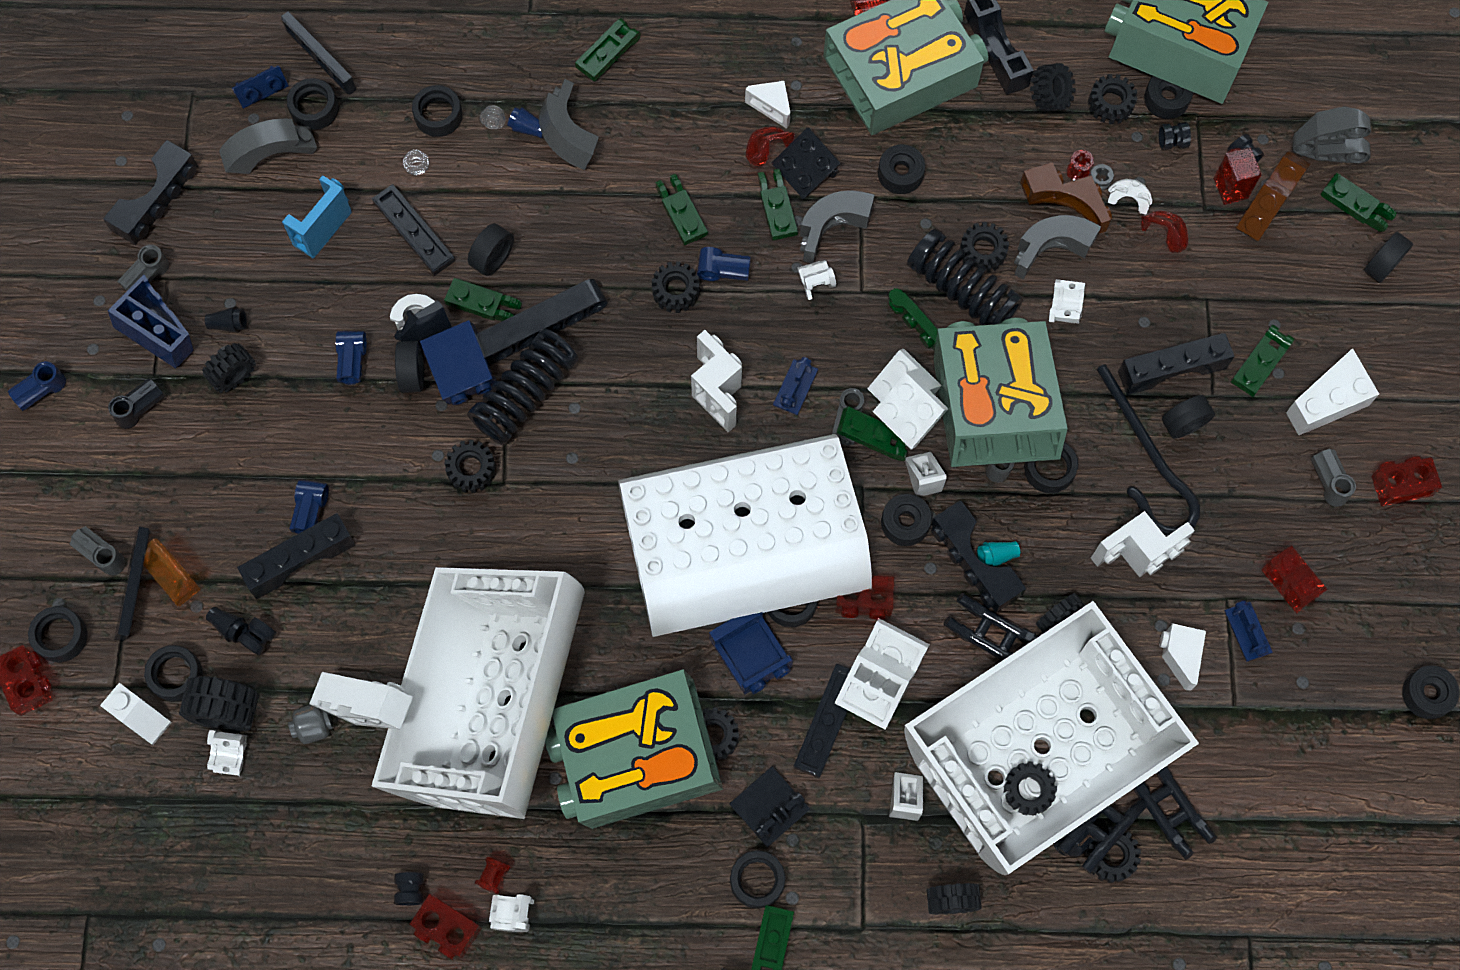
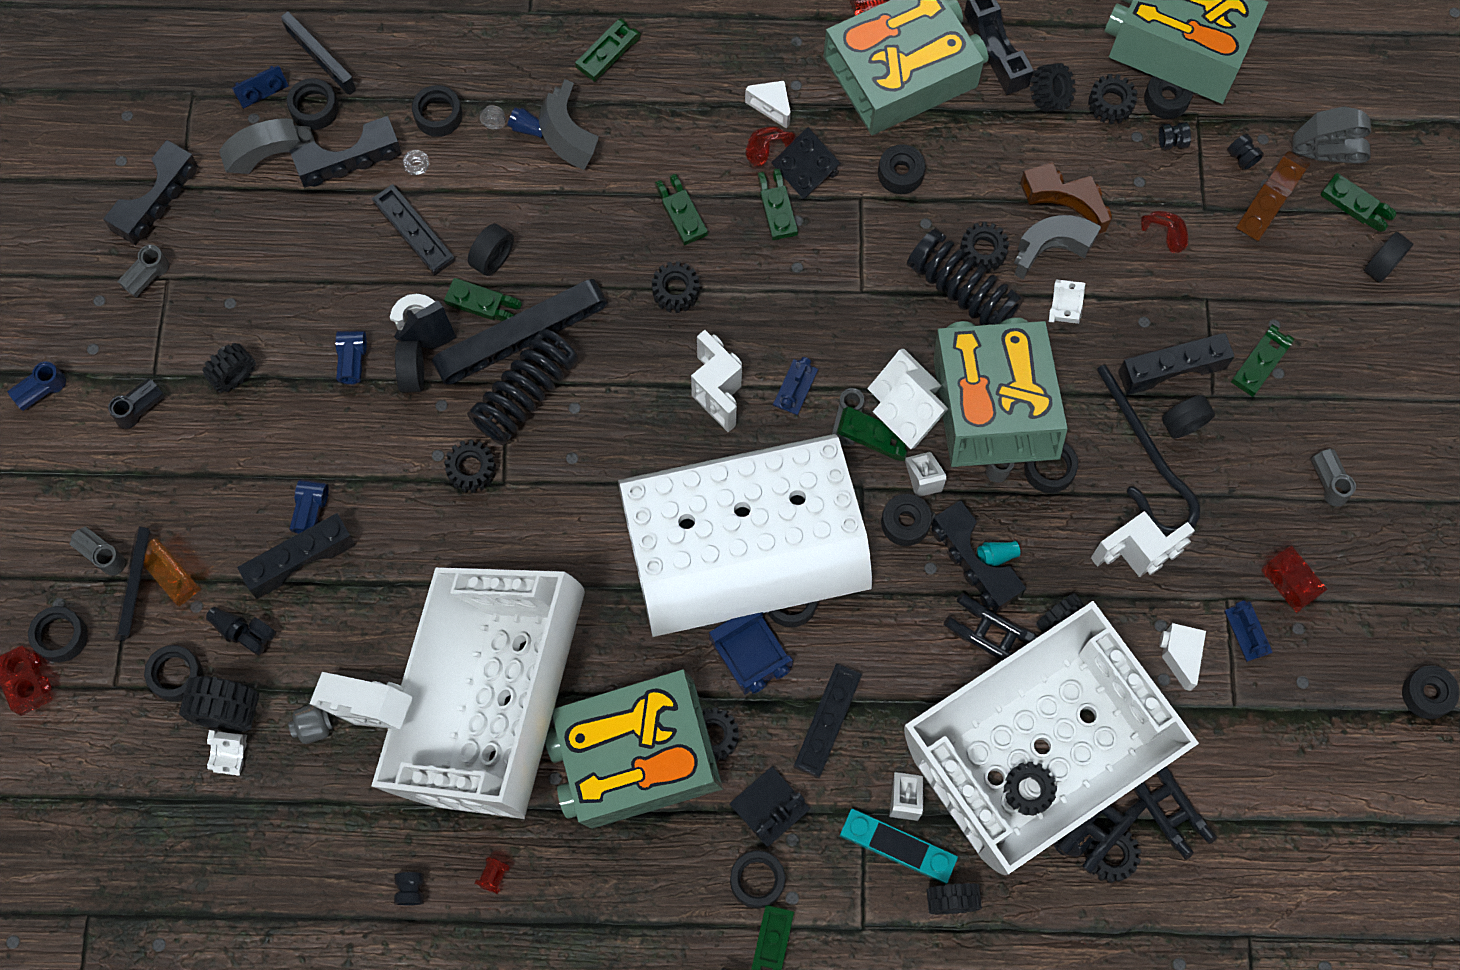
white slope [100,683,172,745] -> none
dark blue wedge [108,275,193,369] -> none
black cone [205,306,247,333] -> none
dark azure panel [282,175,352,259] -> none
clear red brick [409,894,482,960] -> none
dark blue panel [420,320,497,405] -> none
white piece [489,895,534,932] -> none
dark blue piece [697,247,751,281] -> none
white piece [797,260,836,300] -> none
dark grey arch [800,190,875,263] -> none
clear red brick [835,576,894,620] -> none
white bracket [835,619,930,730] -> none
dark green hinge [888,288,938,351] -> none
clear red bush [1066,150,1094,181] -> none
dark grey bush [1089,164,1114,191] -> none
white piece [1108,179,1153,215] -> none
clear red brick [1213,148,1262,205] -> none
white wedge [1286,348,1379,435] -> none
clear red brick [1371,456,1442,506] -> none
none -> black arch [289,116,402,188]
none -> plate [840,808,958,885]

